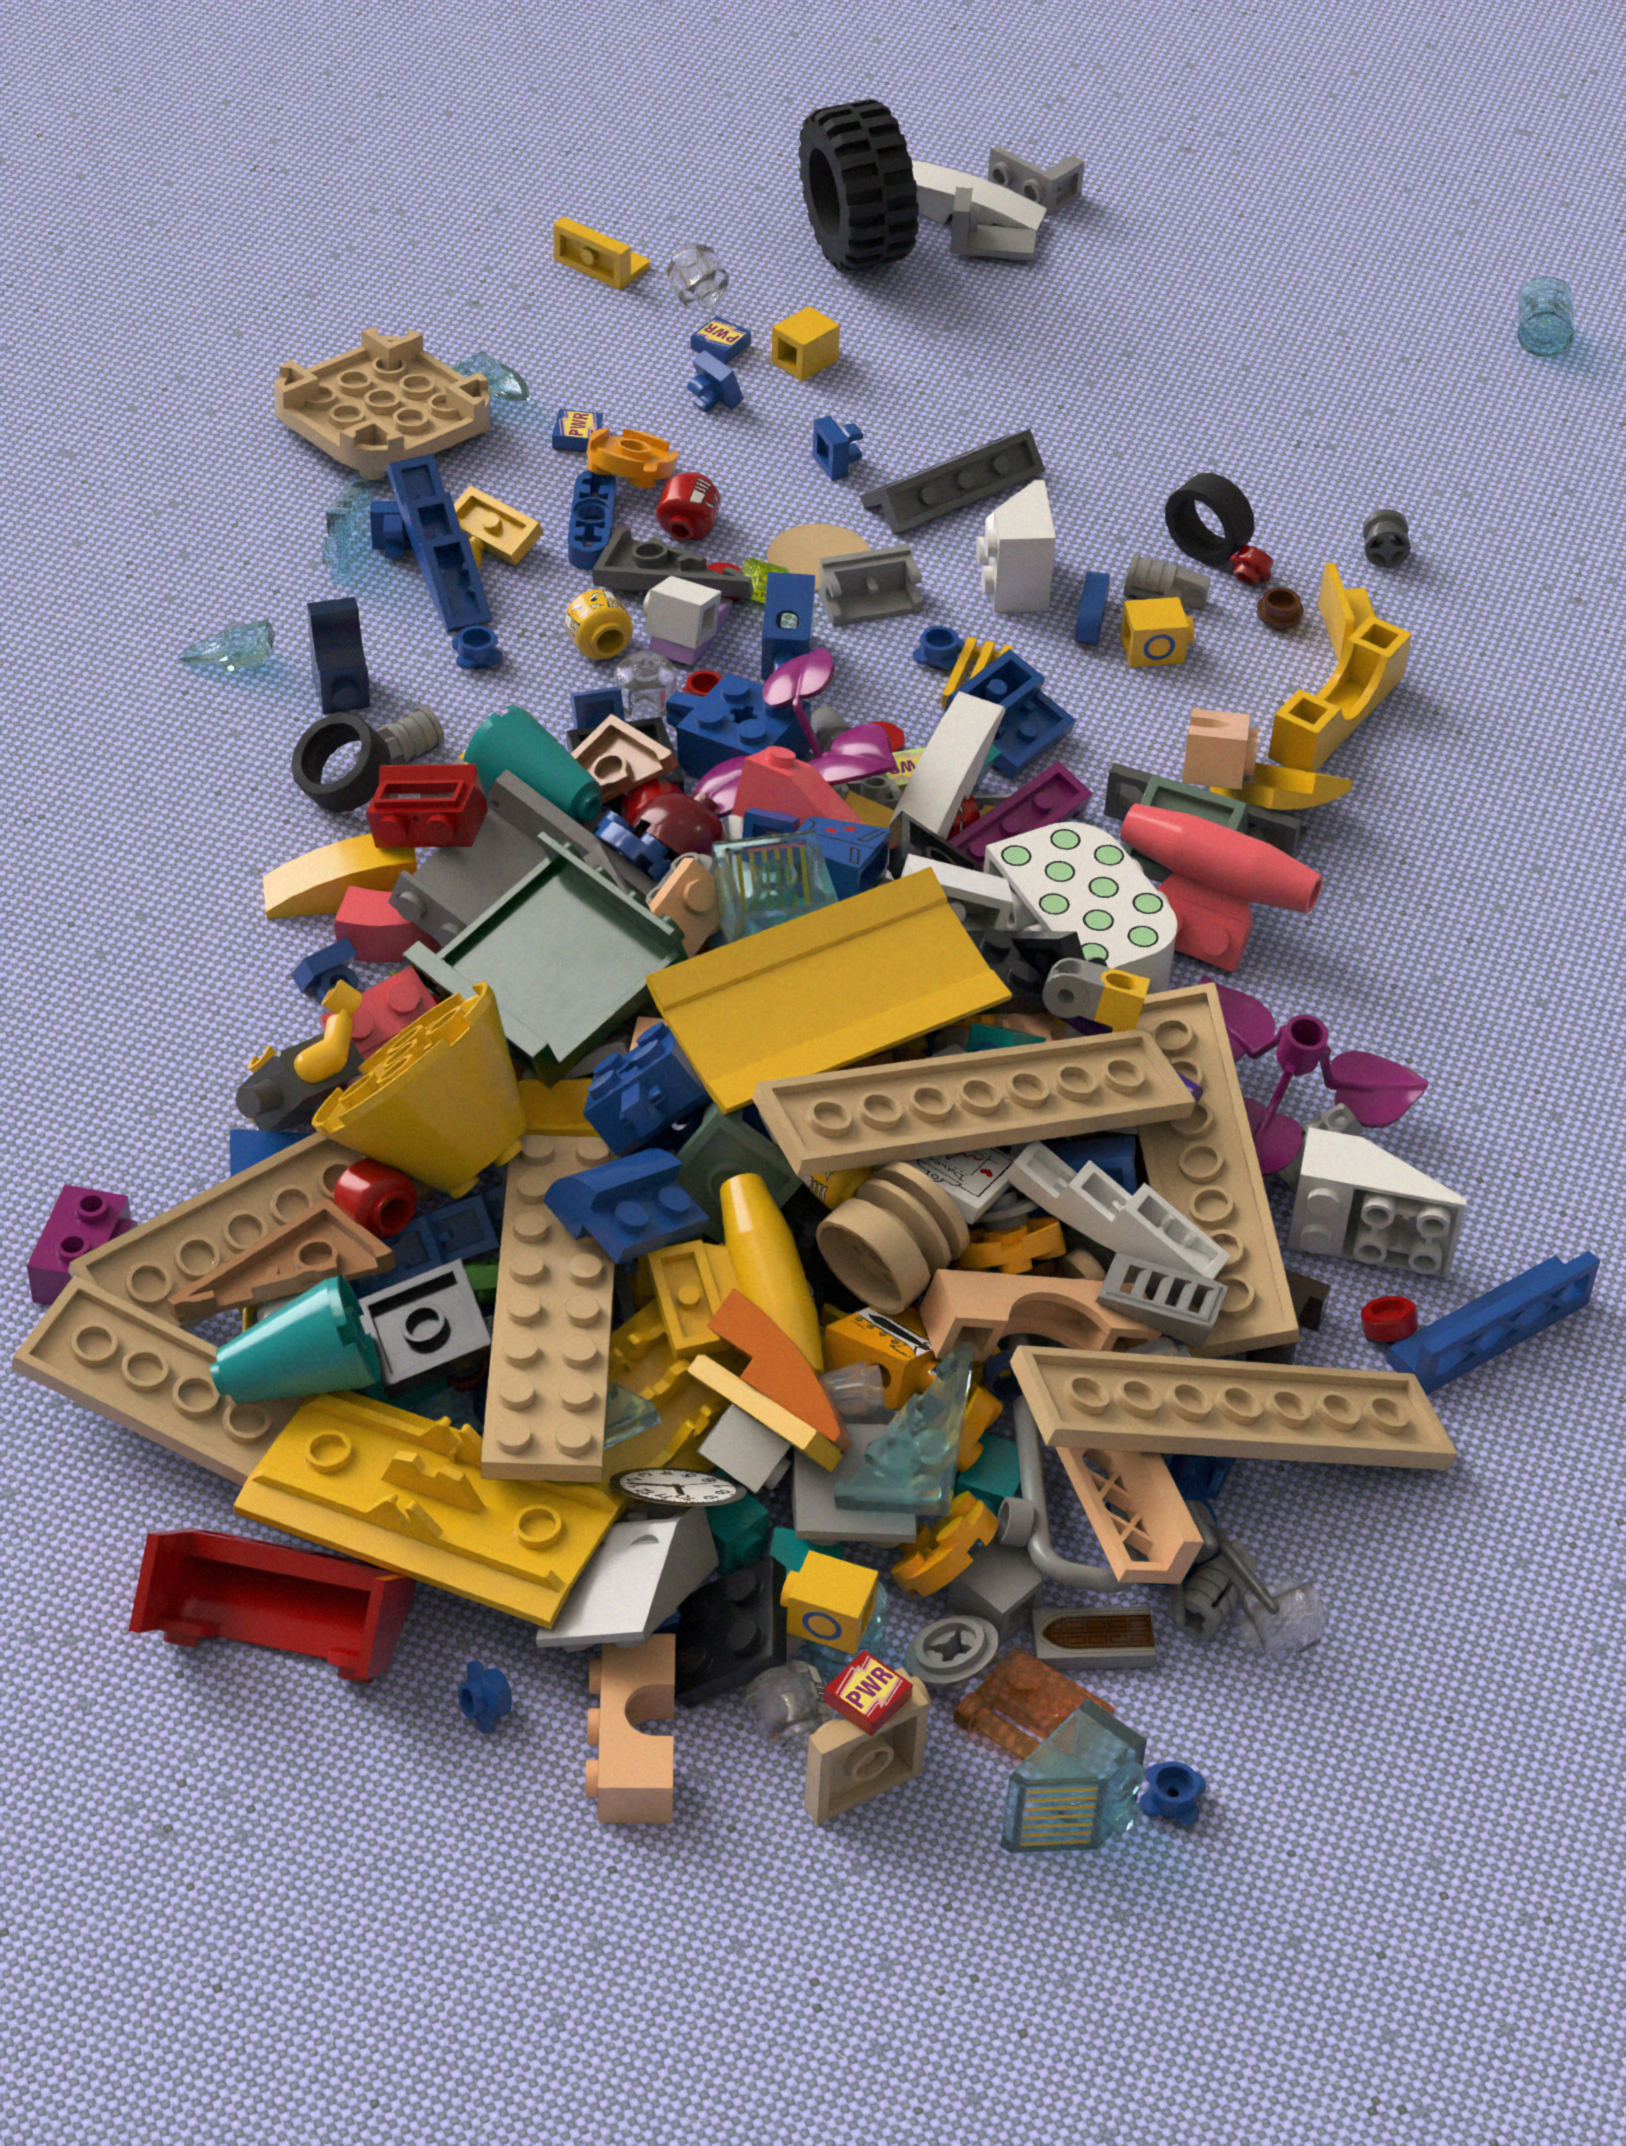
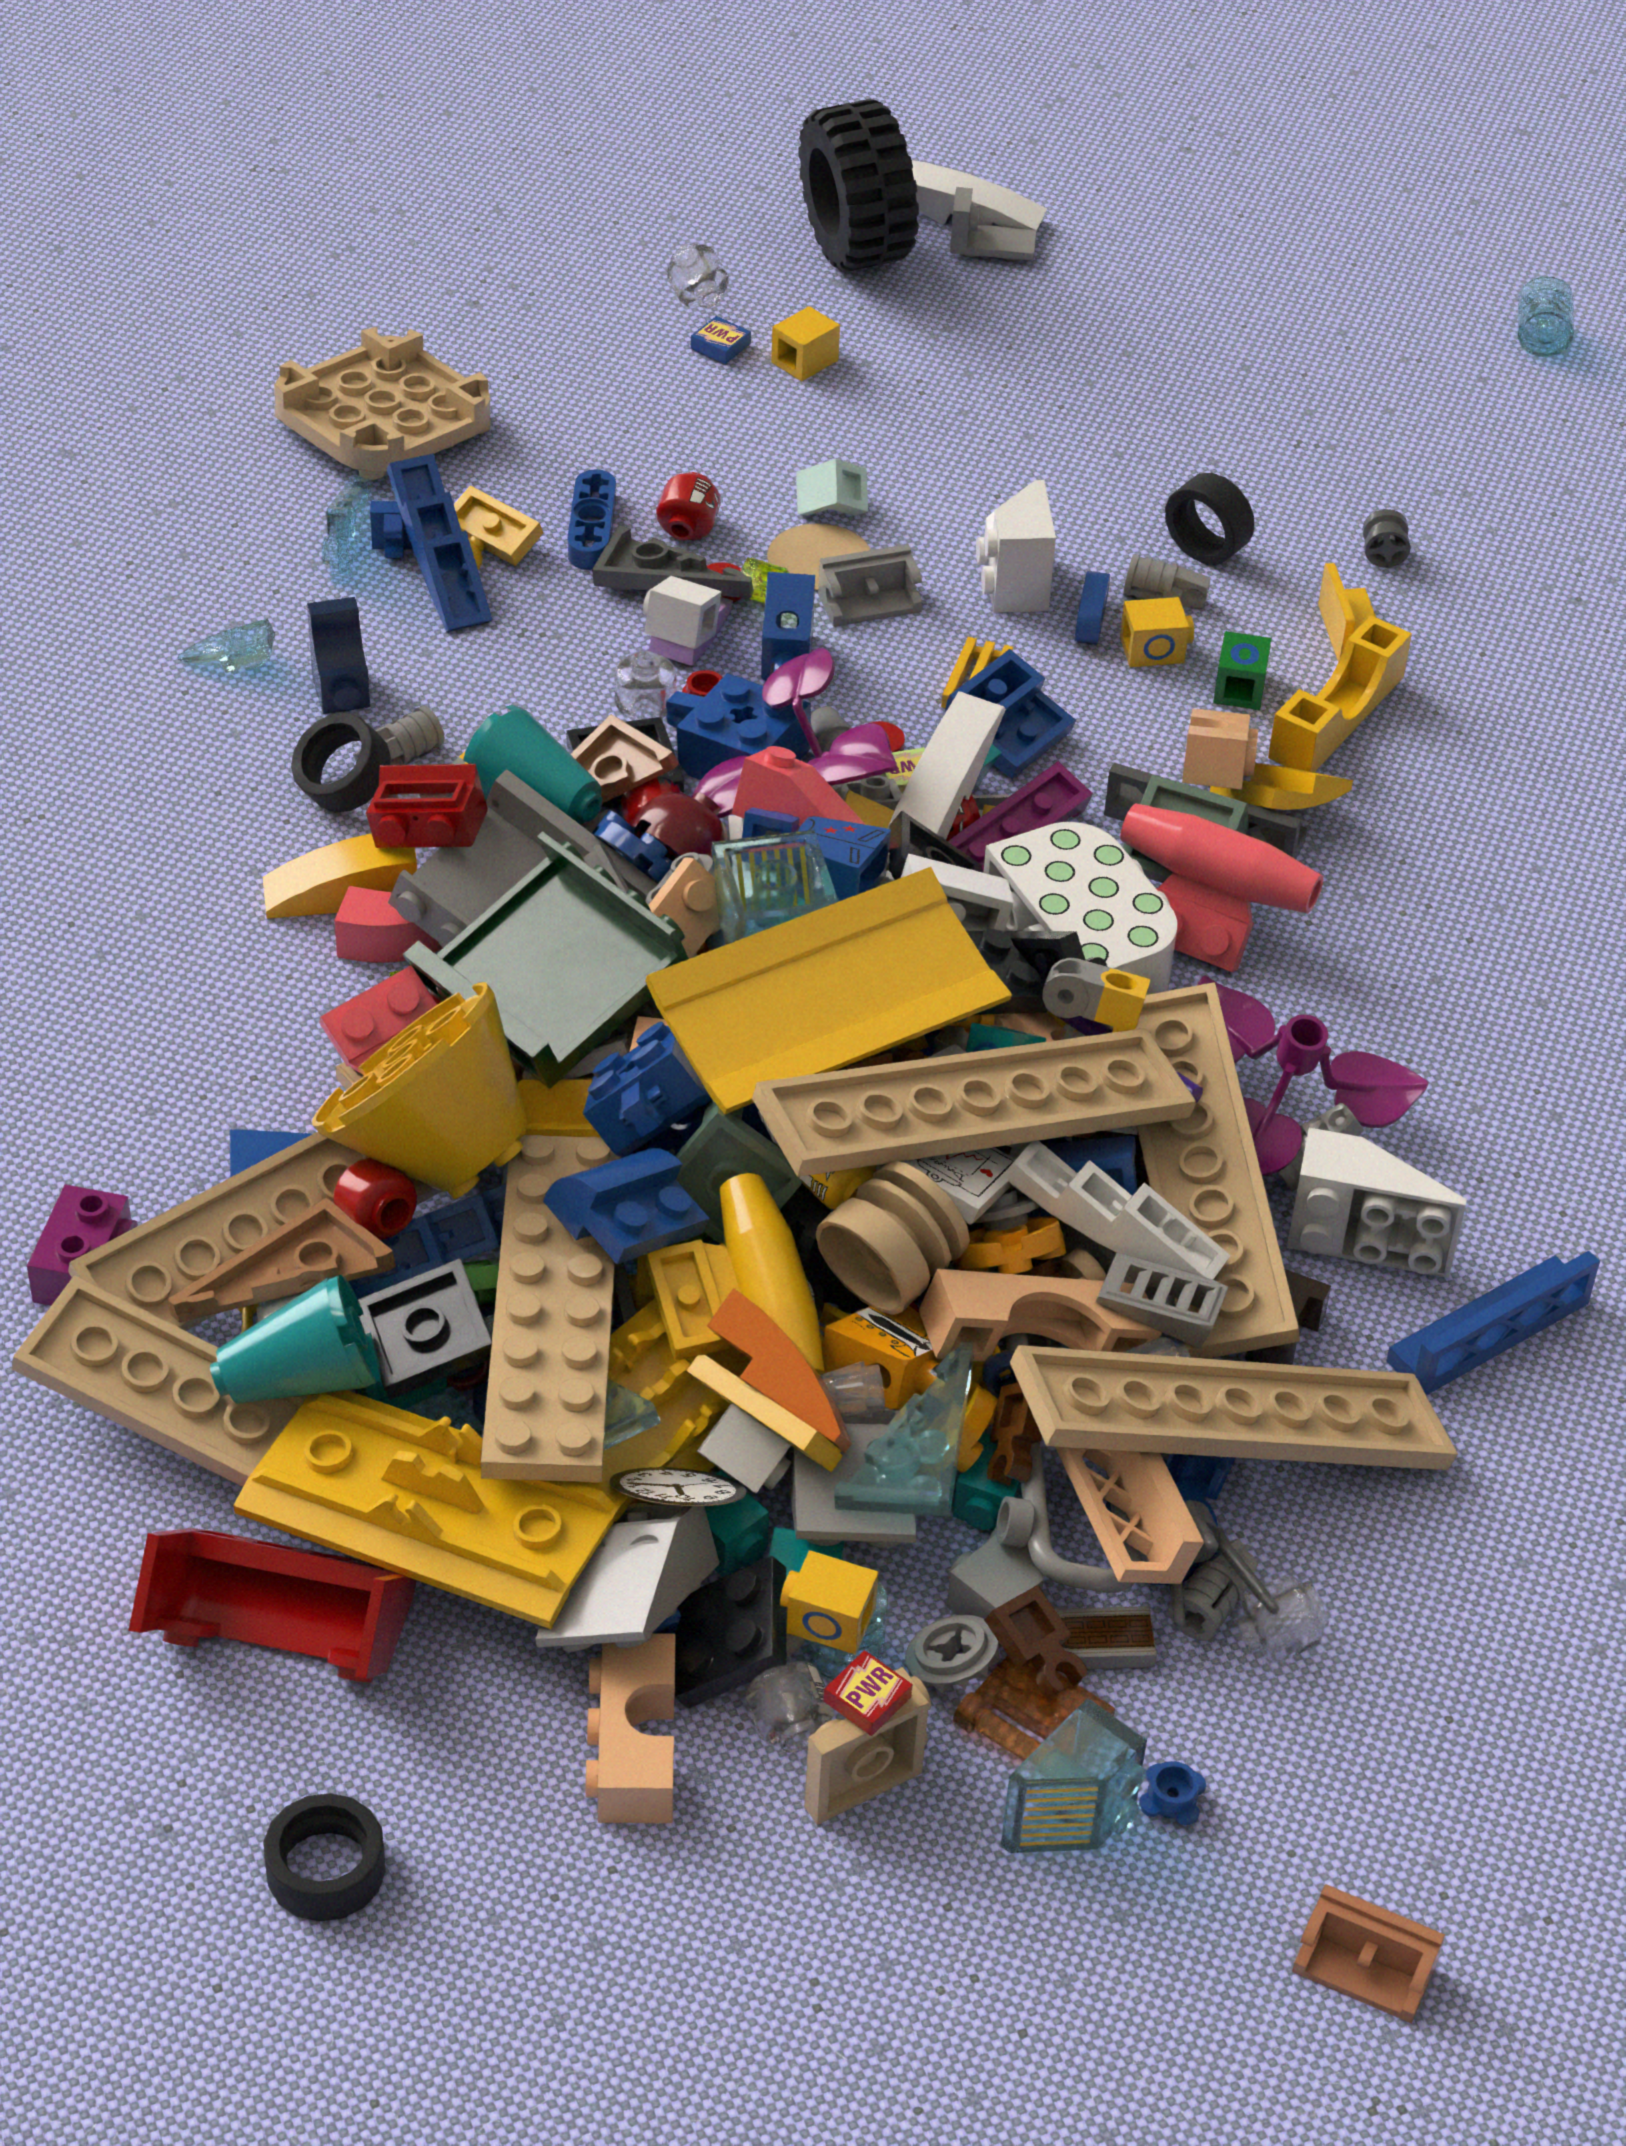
torso [236,979,365,1132] -> none
blue tile [291,937,359,1003] -> none
clear light blue plate [452,351,530,401] -> none
blue plate [452,625,503,669] -> none
blue plate [458,1660,512,1734] -> none
tile [552,409,603,452] -> none
yellow panel [553,216,650,290] -> none
yellow head [564,589,634,660] -> none
blue tile [570,687,625,729] -> none
light orange plate [586,428,678,489] -> none
blue tile [687,350,744,412] -> none
blue tile [812,416,864,481] -> none
dark grey fence [860,429,1045,534] -> none
light orange plate [891,1491,999,1599] -> none
blue plate [913,626,965,670] -> none
light grey bracket [988,146,1085,216] -> none
red plate [1229,545,1274,586] -> none
reddish brown plate [1256,587,1304,630] -> none
red tile [1360,1296,1418,1342] -> none
none -> black tyre [263,1793,386,1922]
none -> light aqua panel [796,459,868,516]
none -> reddish brown plate [984,1585,1088,1701]
none -> reddish brown plate [987,1383,1042,1486]
none -> green brick [1213,631,1272,710]
none -> nougat hinge [1292,1884,1445,2024]

